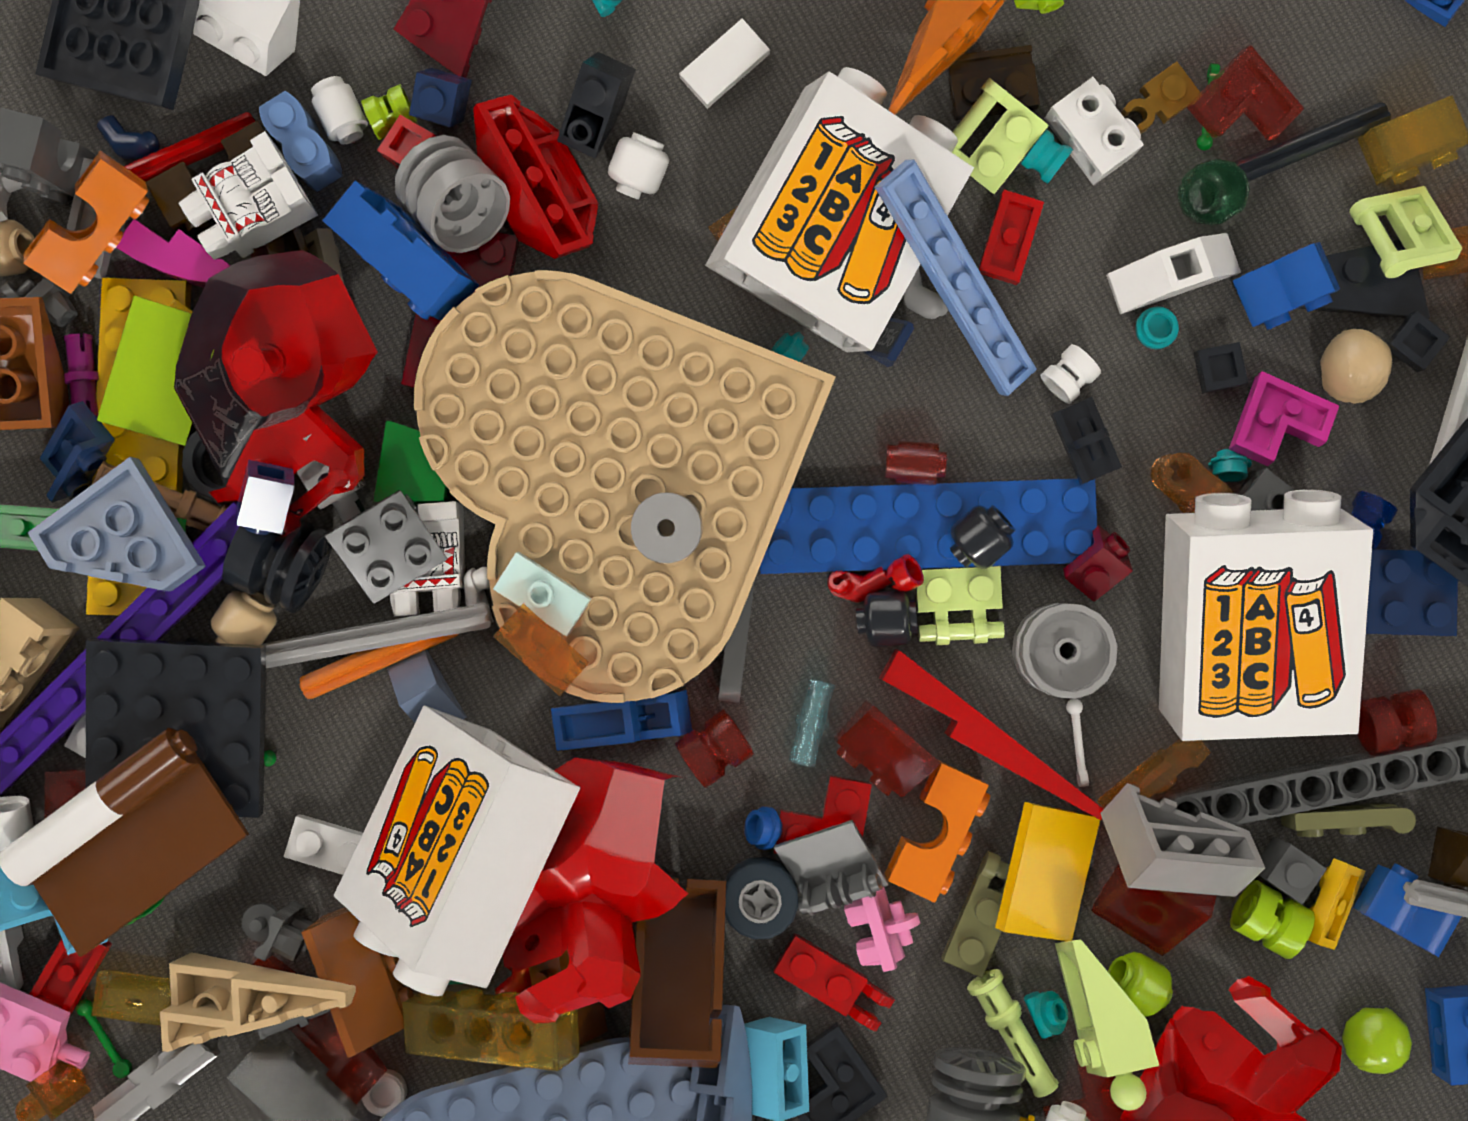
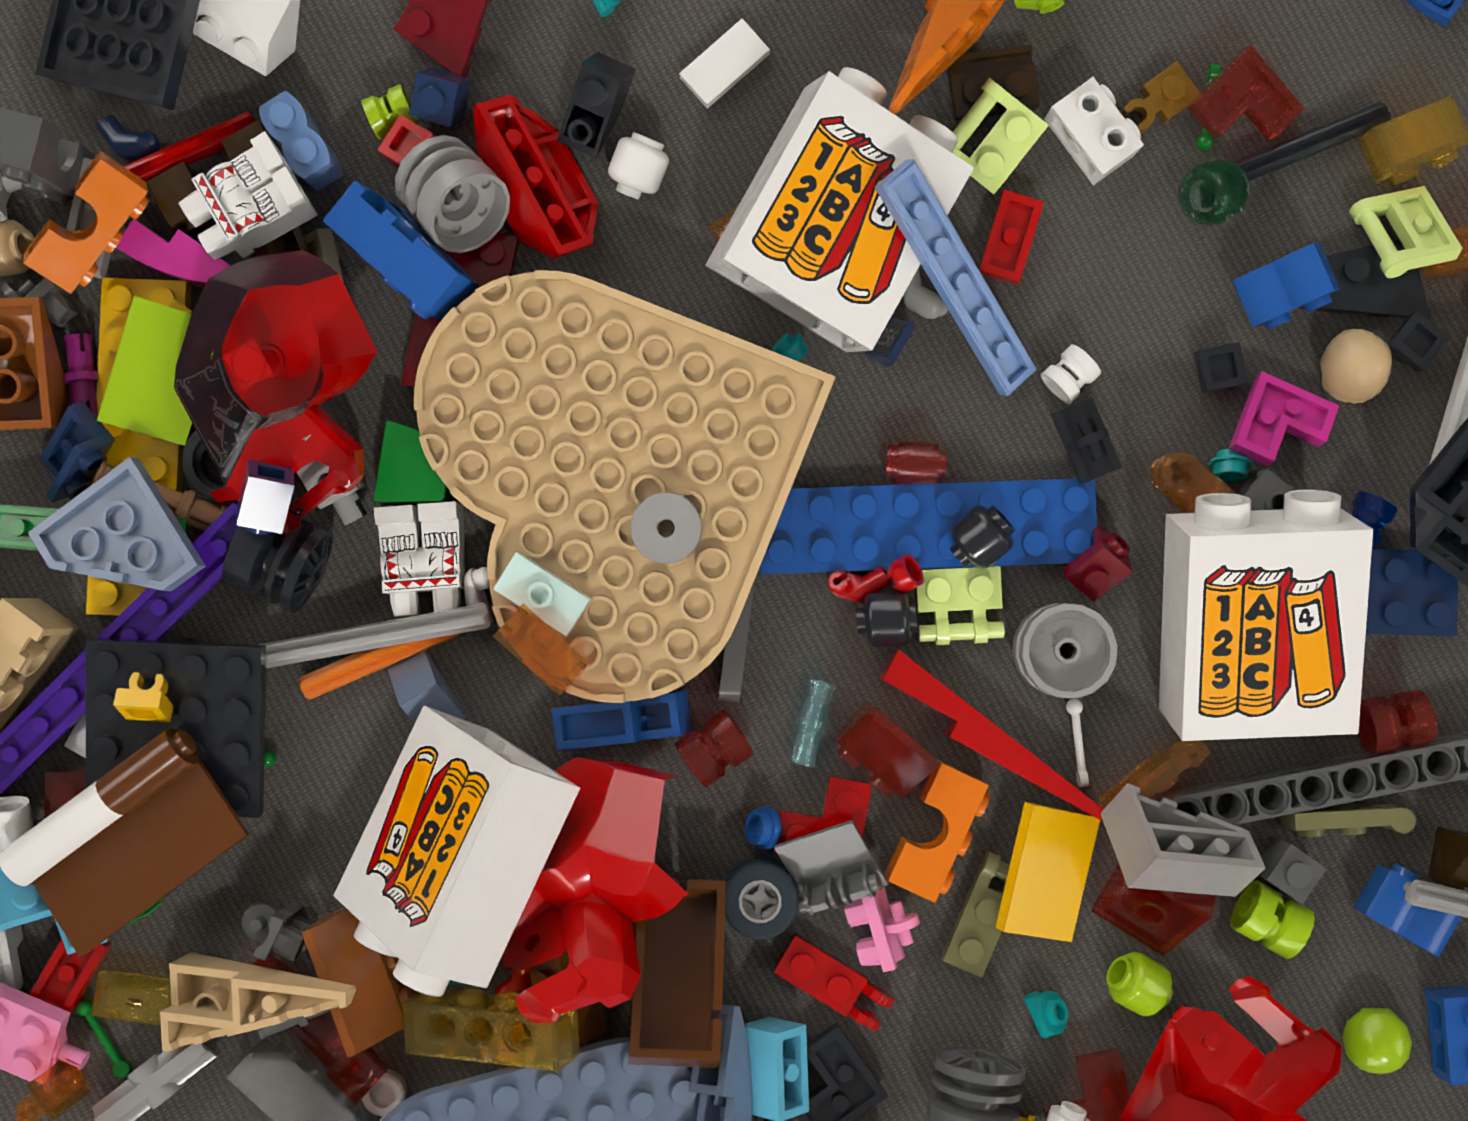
tan head [211,591,277,645] -> none
white hinge [284,814,363,875] -> none
white brick [311,76,368,144] -> none
hinge [325,490,448,604] -> none
yellowish green pin [967,969,1059,1098] -> none
teal wheel [1021,129,1074,184] -> none
yellowish green slope [1055,939,1159,1111] -> none
white slope [1106,233,1241,314] -> none
teal plate [1135,307,1179,349] -> none
yellow plate [1308,858,1366,950] -> none
none -> yellow tile [113,672,174,722]

